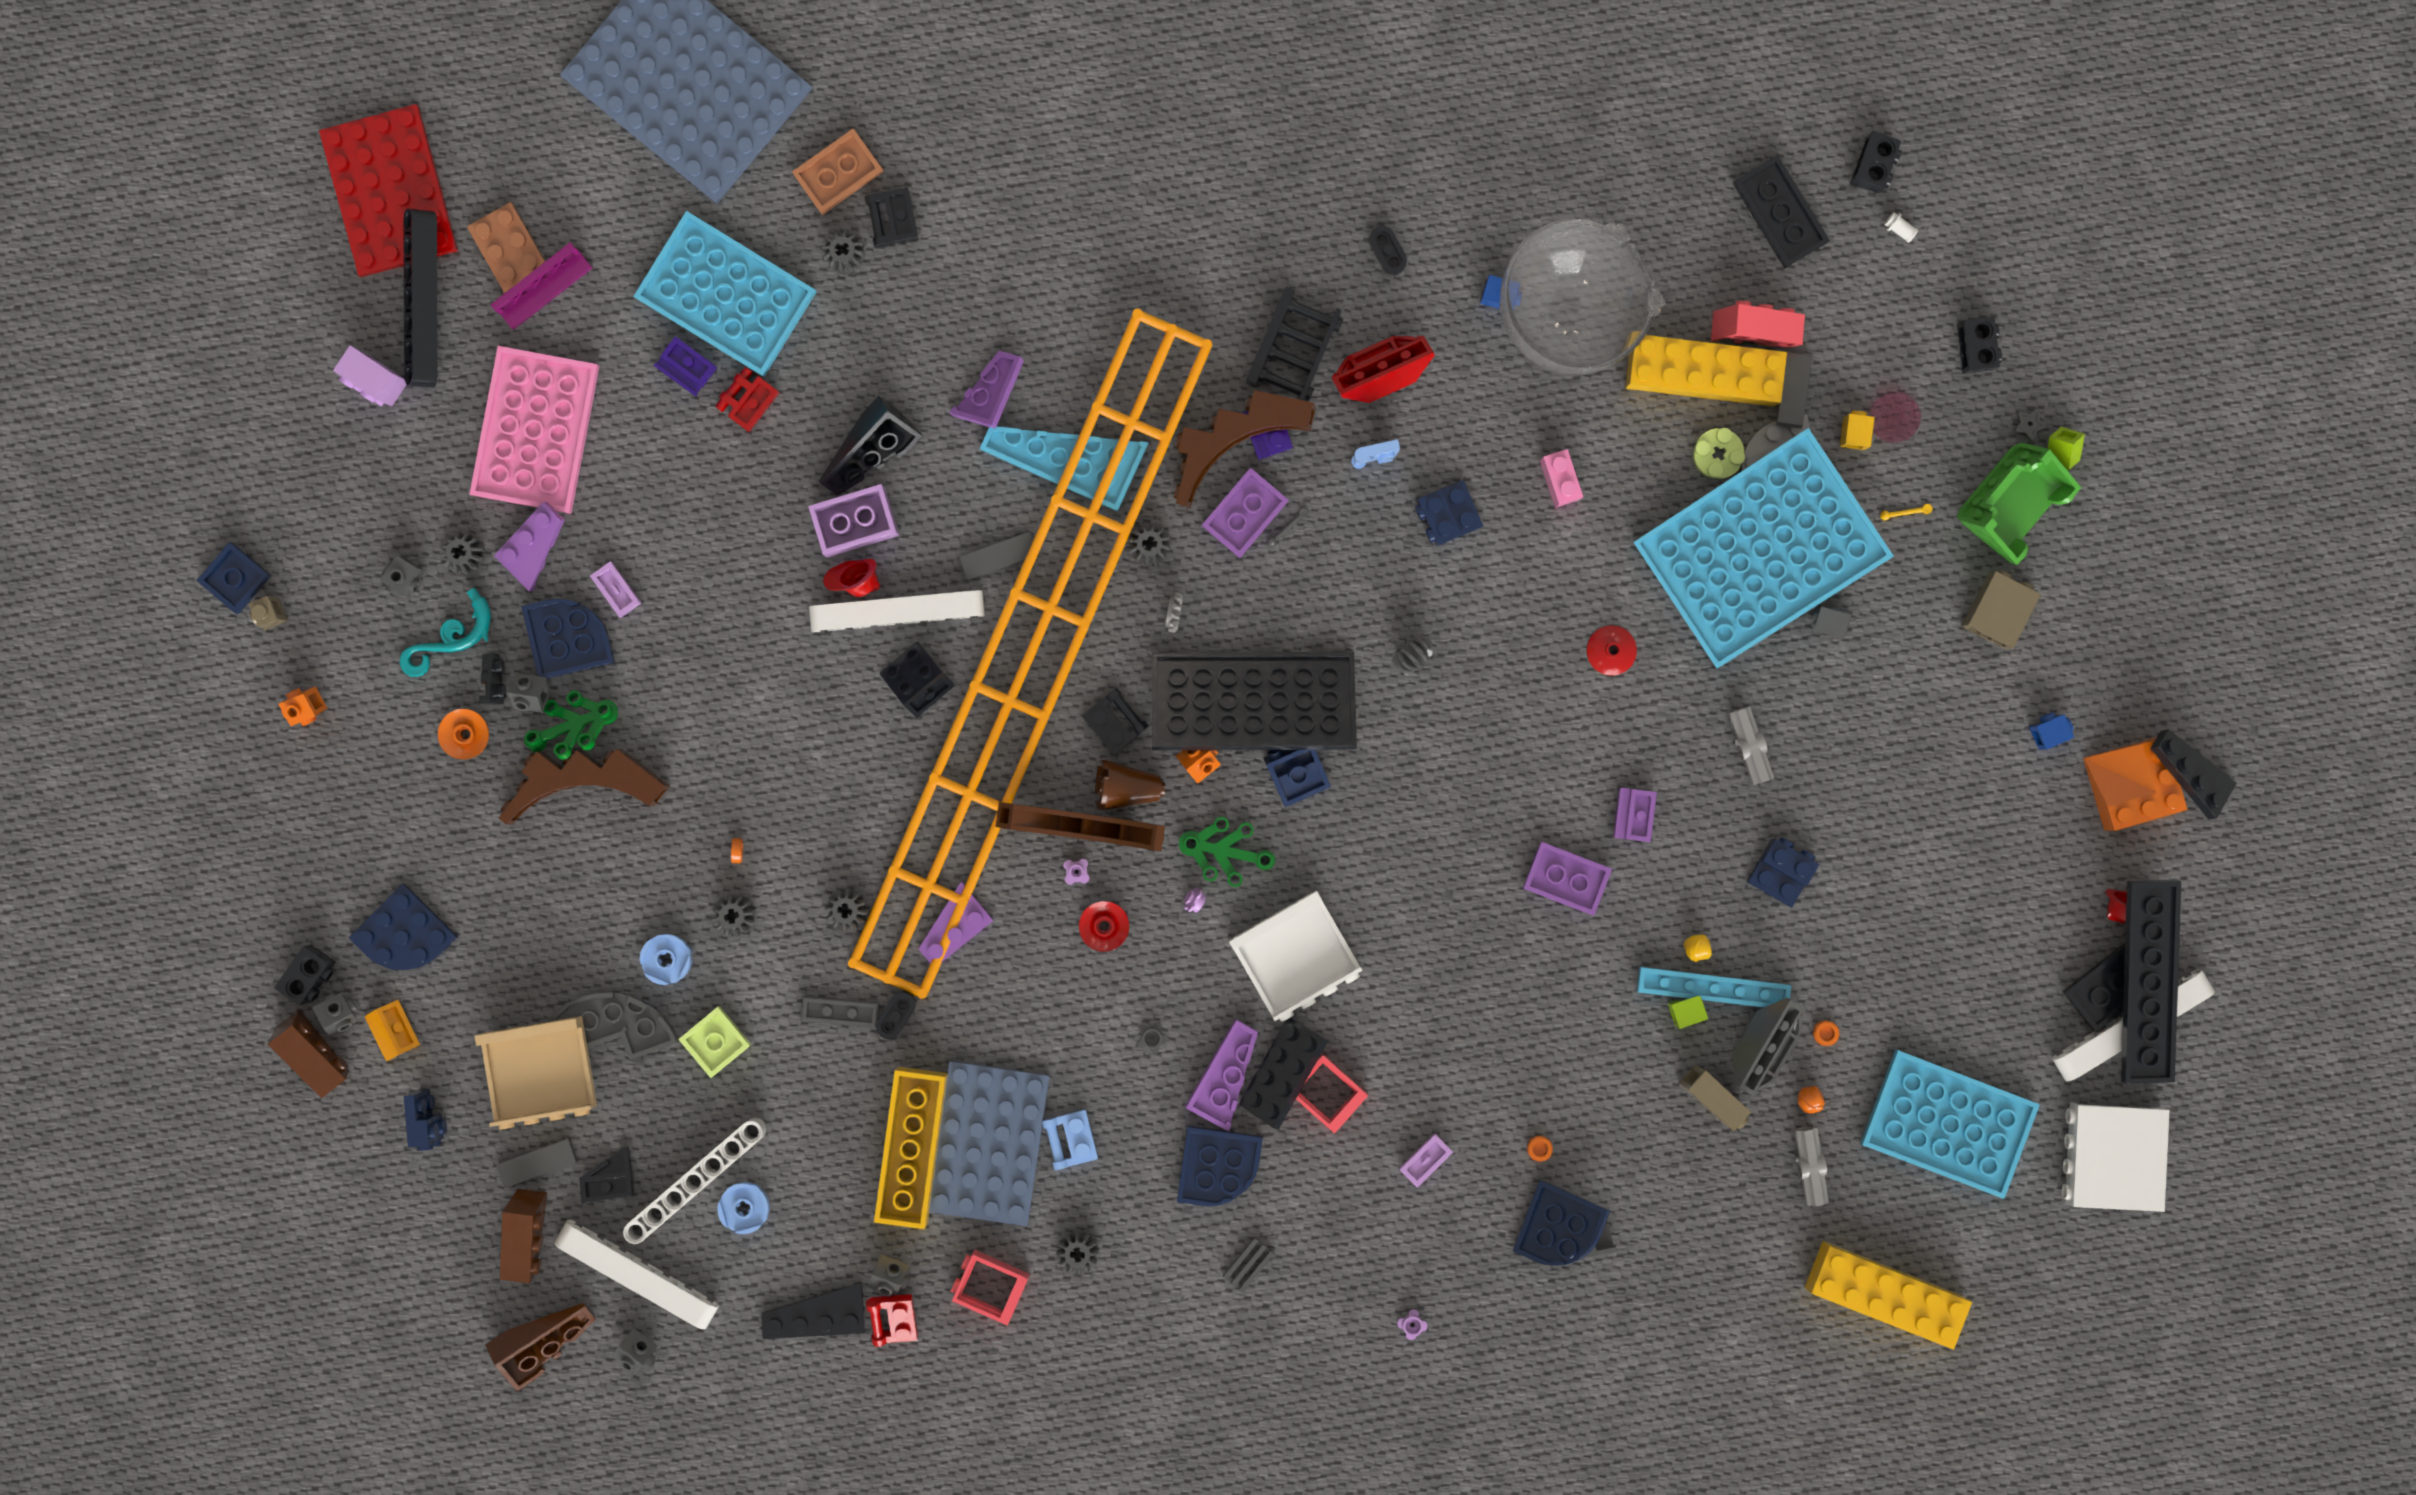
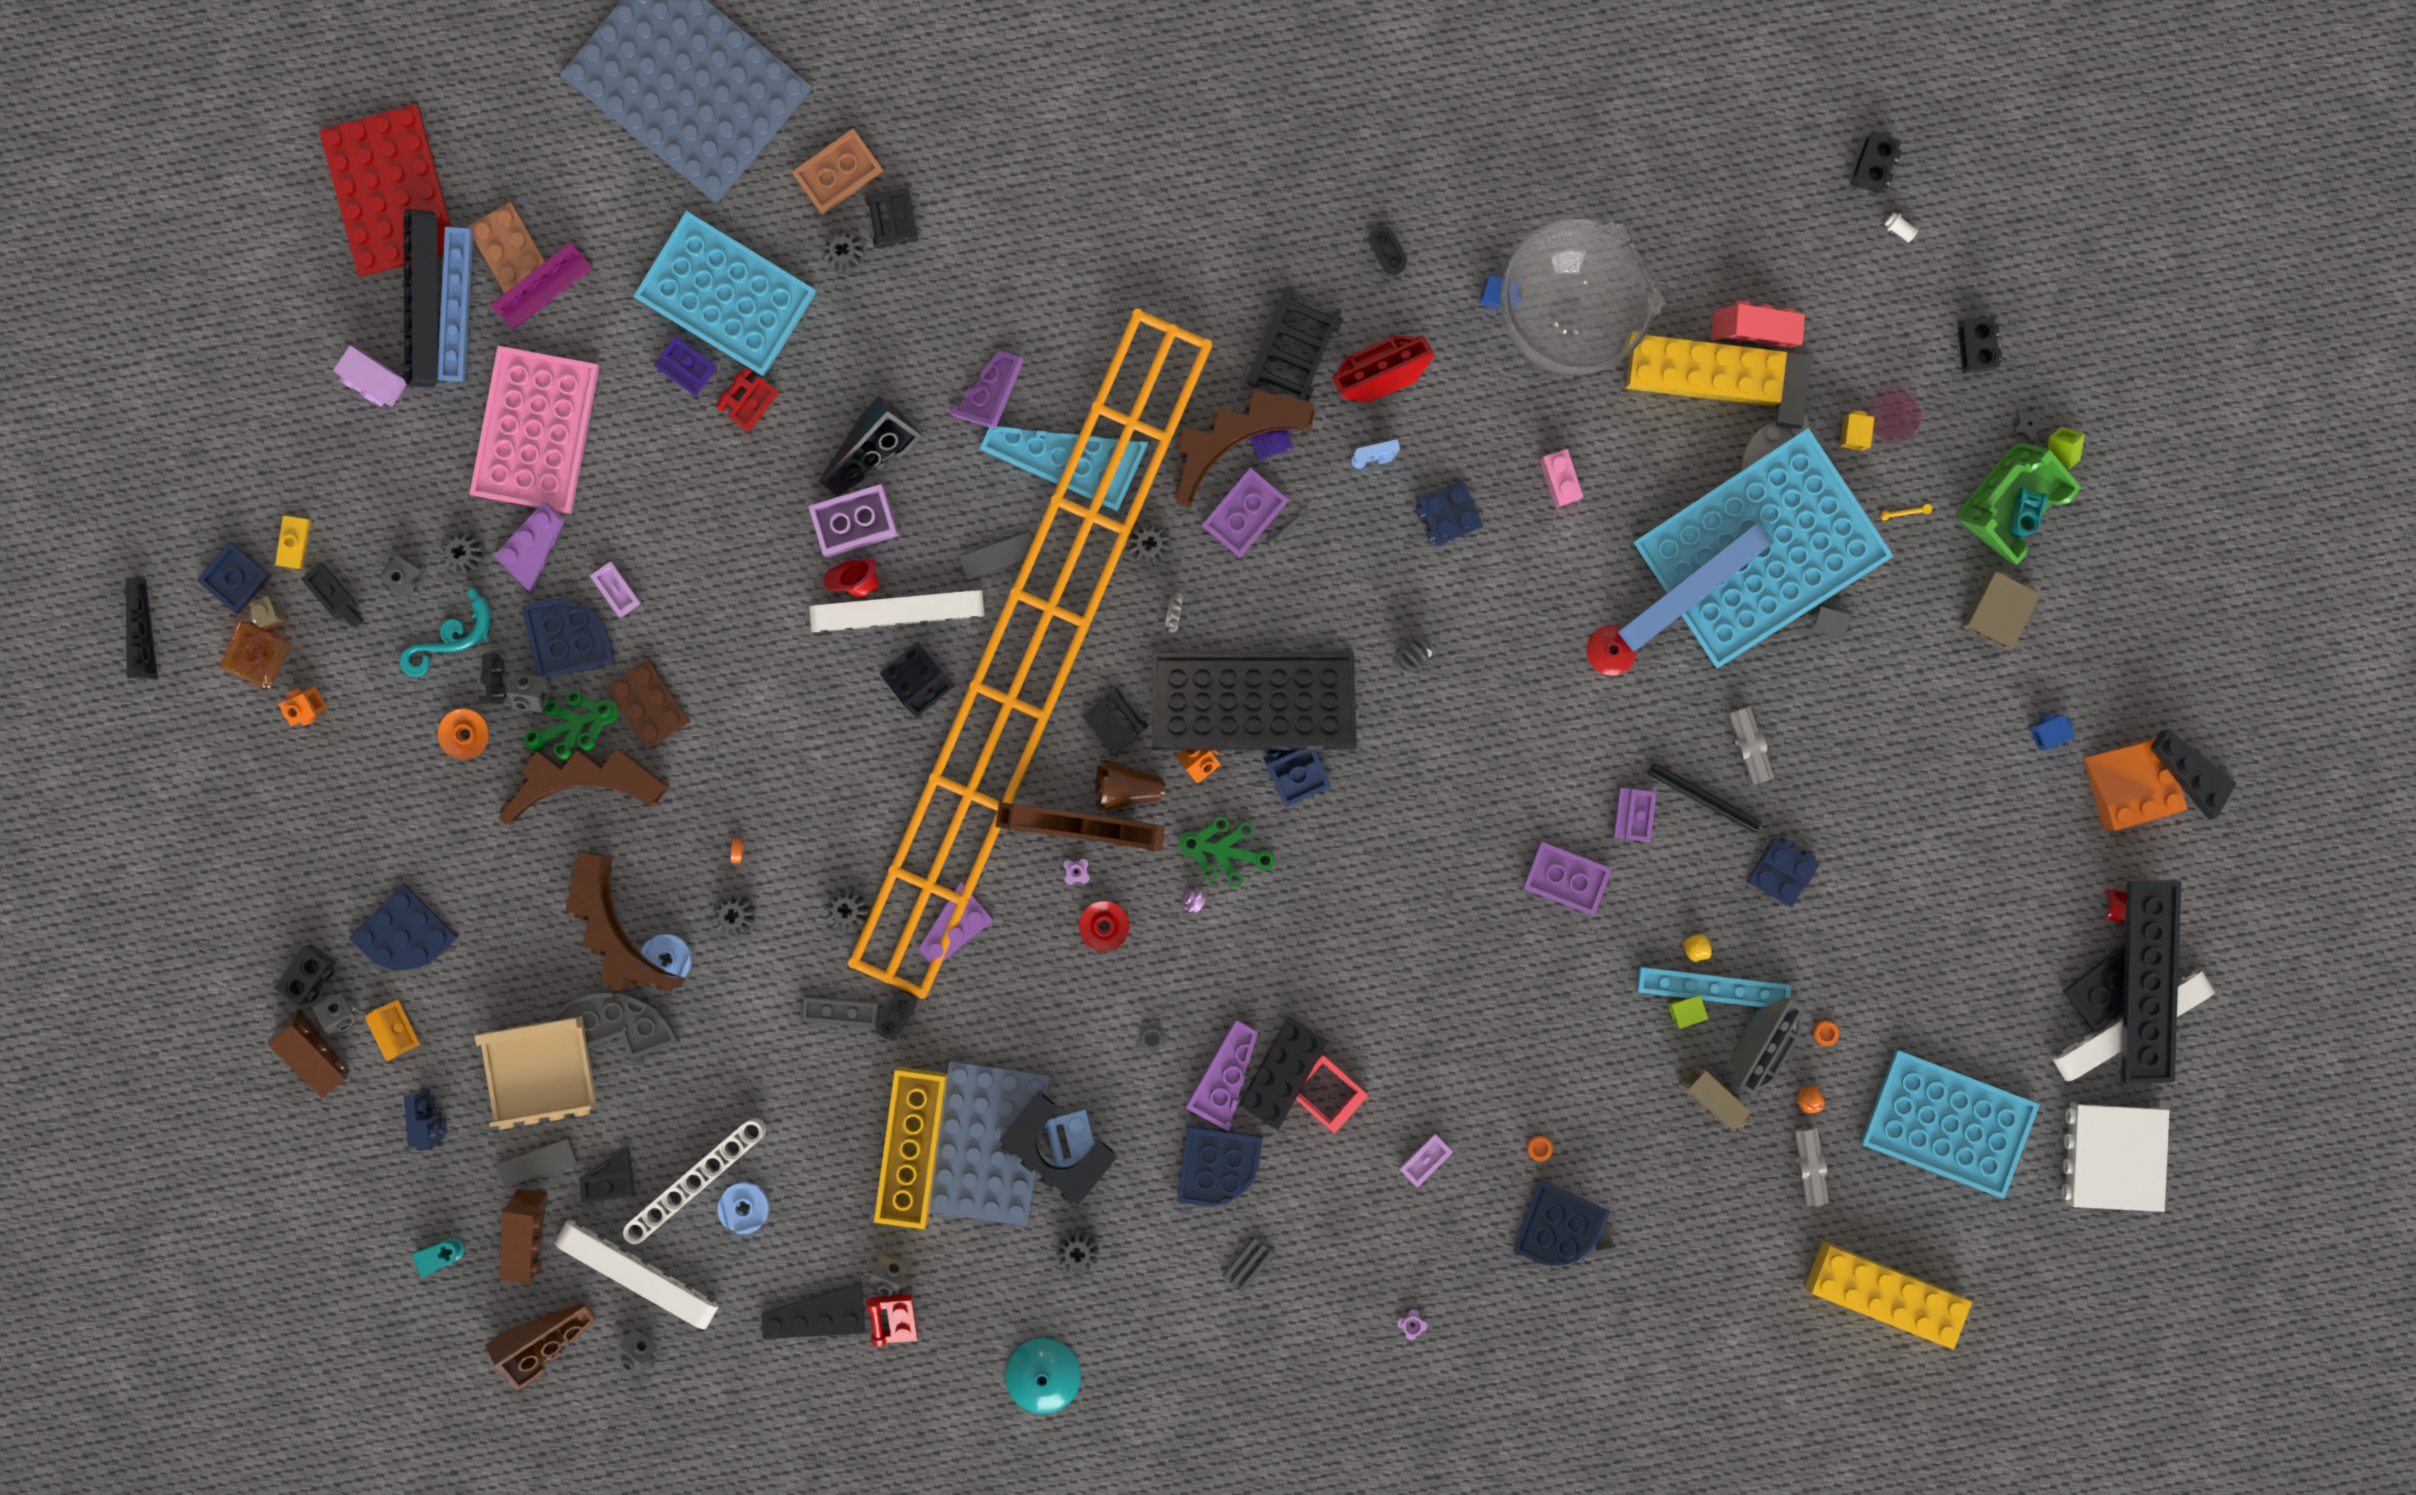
yellowish green plate [679,1006,752,1078] -> none
coral window [950,1250,1030,1326] -> none
white panel [1229,890,1362,1022] -> none
yellowish green plate [1693,428,1745,479] -> none
black plate [1733,155,1830,269] -> none
none -> black wing [124,577,158,680]
none -> clear orange brick [219,622,291,688]
none -> yellow plate [275,516,311,570]
none -> black hinge [301,562,364,627]
none -> teal piece [411,1238,465,1278]
none -> medium blue plate [437,227,473,382]
none -> reddish brown arch [566,851,684,992]
none -> reddish brown plate [605,659,690,750]
none -> black arch [999,1090,1118,1205]
none -> teal dish [1005,1337,1081,1414]
none -> medium blue beam [1618,522,1774,652]
none -> black axle [1648,763,1762,833]
none -> teal piece [2009,487,2048,538]

